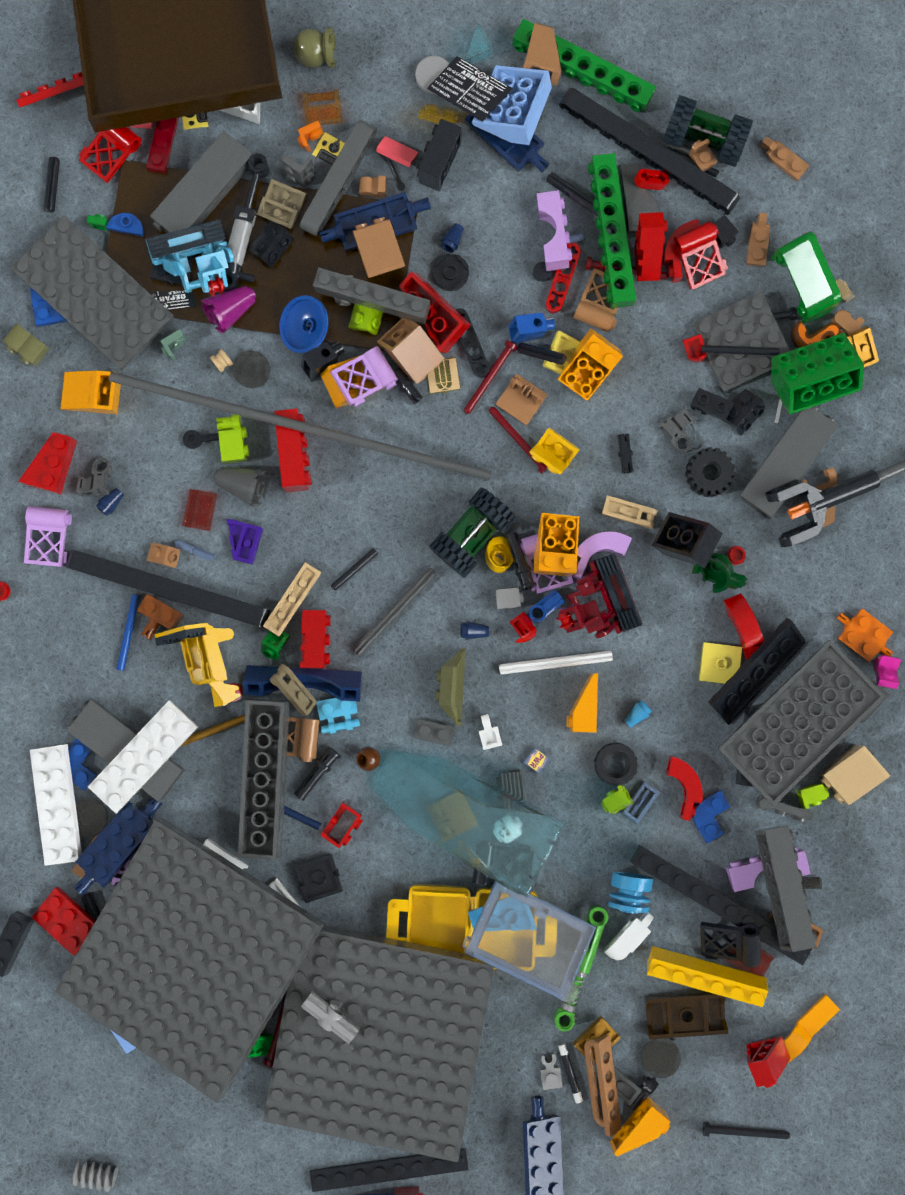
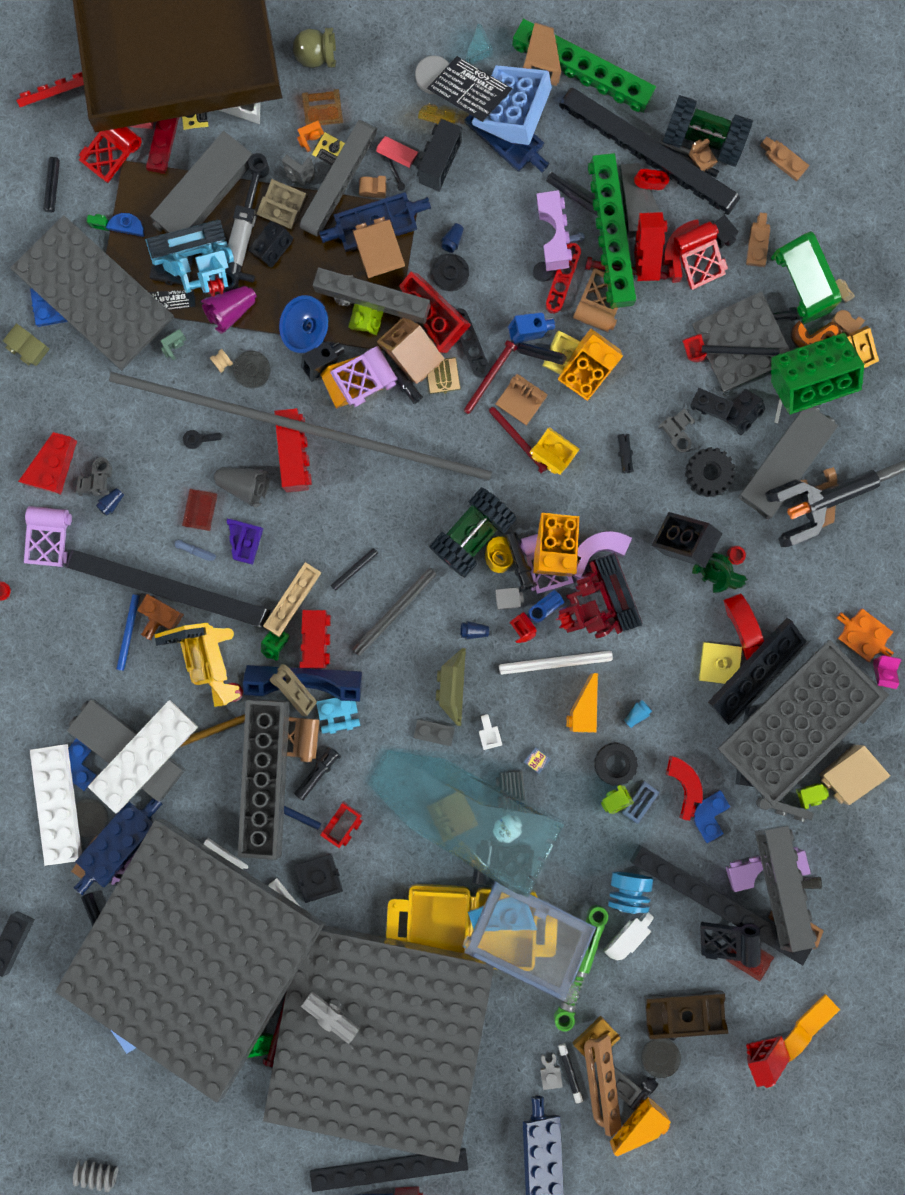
red plate [31,887,96,956] -> none
light orange slope [61,371,121,415] -> none
medium nougat bracket [146,542,180,568] -> none
lime hinge [216,414,250,464] -> none
reddish brown piece [356,747,381,771] -> none
tan plate [601,495,658,529] -> none
yellow brick [647,946,768,1007] -> none
black bar [702,1122,790,1139] -> none

